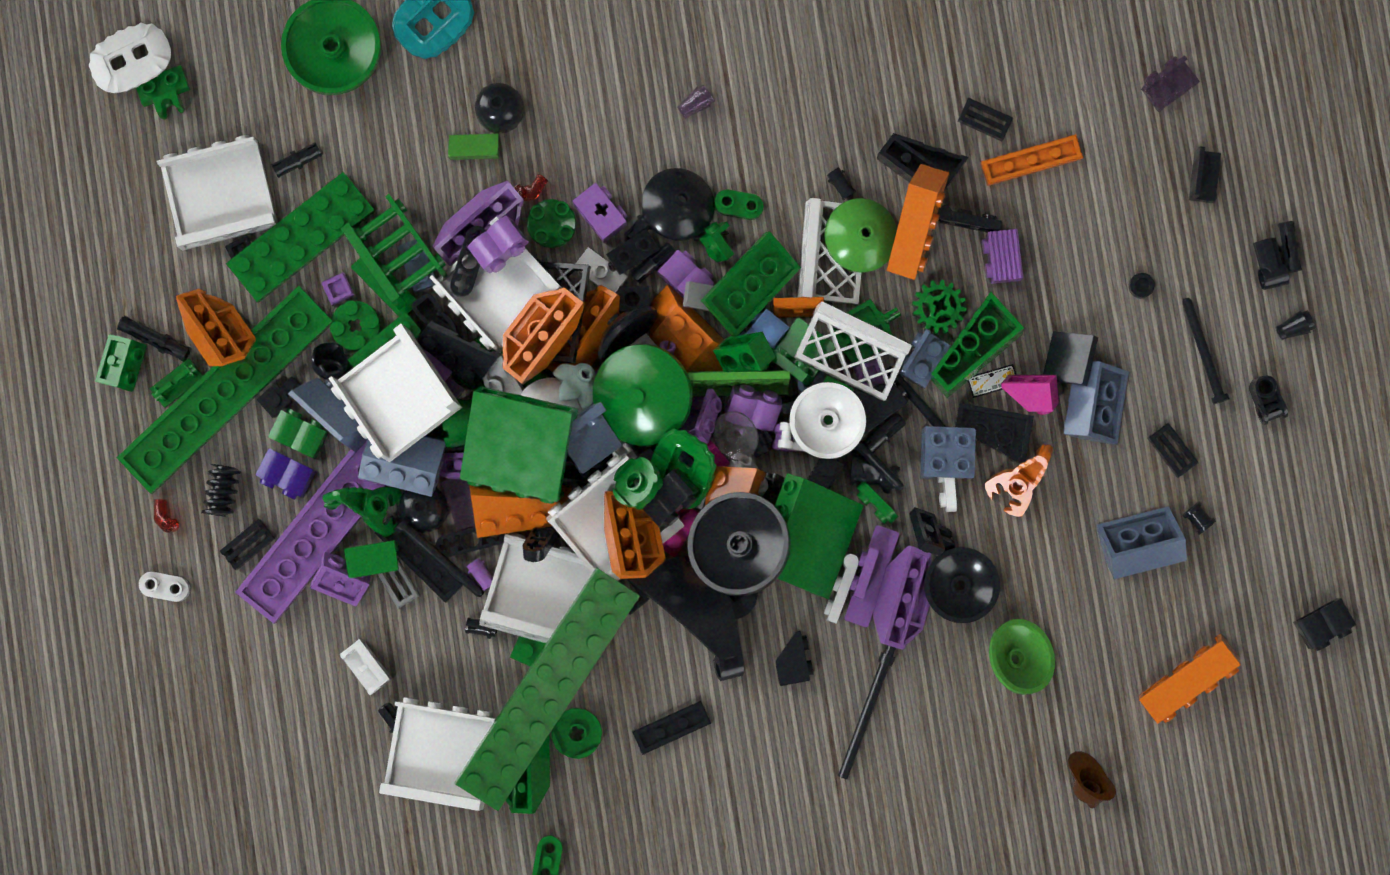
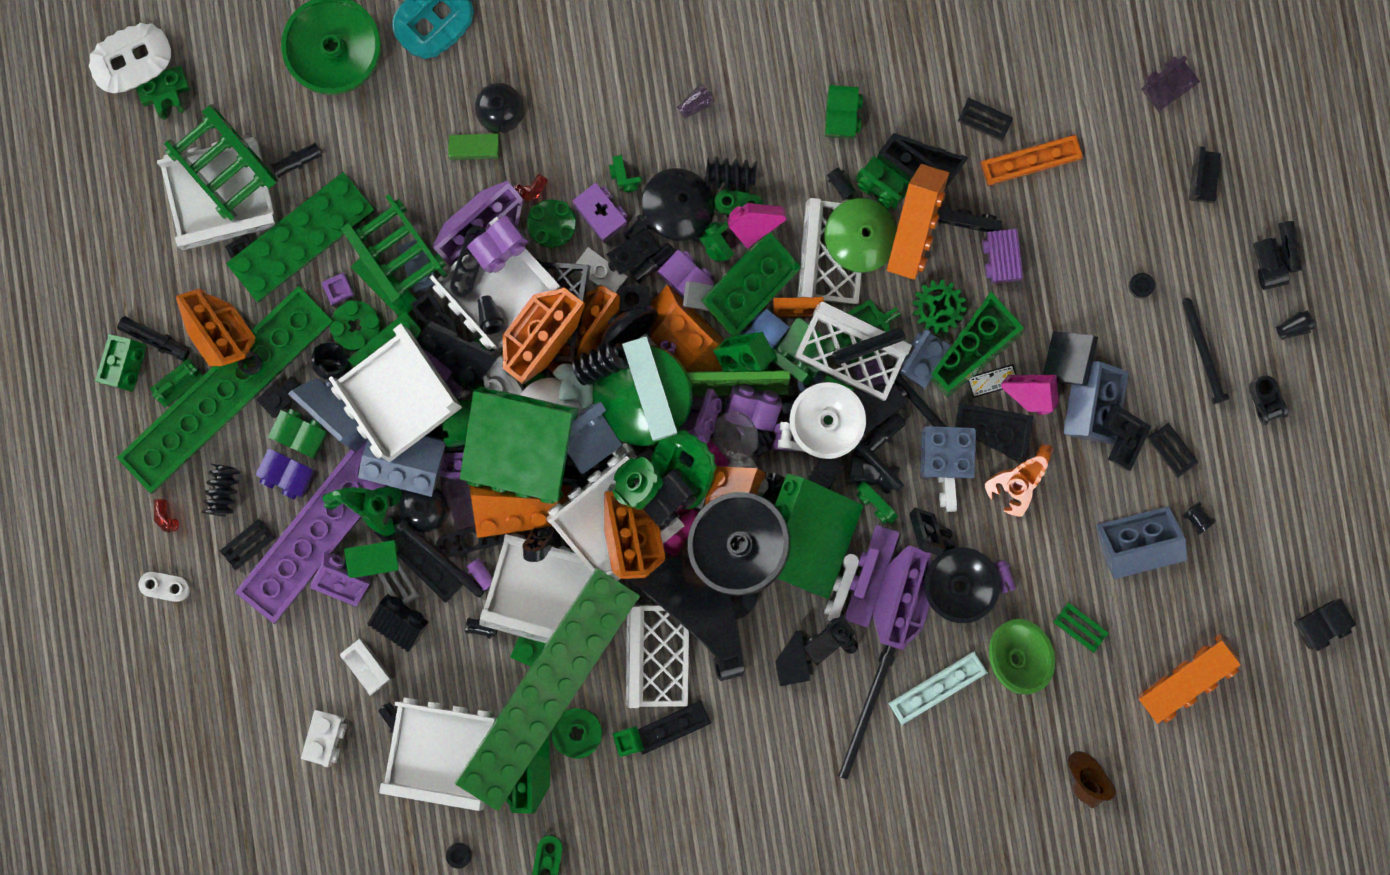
none -> green fence [164,104,279,221]
none -> black bush [238,351,262,375]
none -> white bracket [301,710,347,767]
none -> black brick [367,594,429,652]
none -> black tile [446,842,472,869]
none -> black cone [477,295,504,335]
none -> black piece [571,341,629,386]
none -> green bracket [609,155,643,192]
none -> green tile [612,726,644,758]
none -> light aqua tile [622,336,678,442]
none -> white fence [626,604,689,708]
none -> black piece [705,156,757,192]
none -> dark pink slope [728,203,787,248]
none -> black hinge [804,614,858,665]
none -> green brick [824,85,863,139]
none -> black axle [832,327,906,365]
none -> green bracket [855,156,910,210]
none -> light aqua tile [888,651,988,725]
none -> medium lavender pin [994,560,1017,593]
none -> green tile [1052,603,1109,653]
none -> black plate [1102,404,1151,471]

